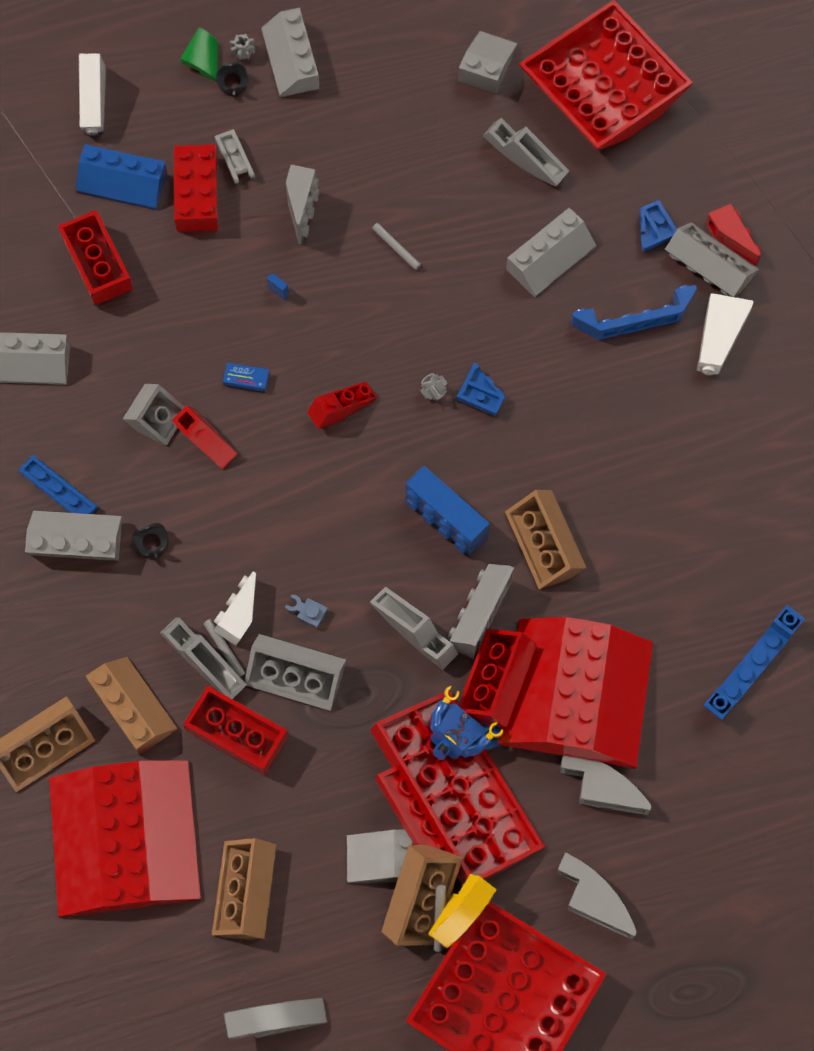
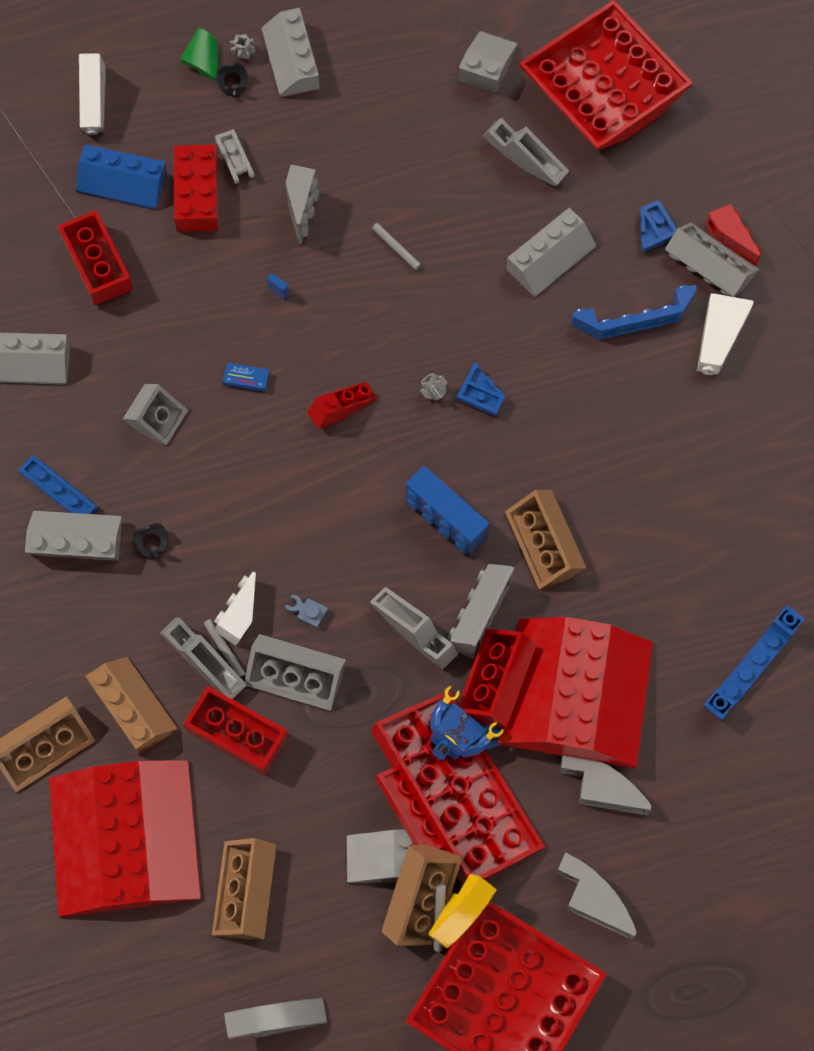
red slope [171,405,238,469] -> none

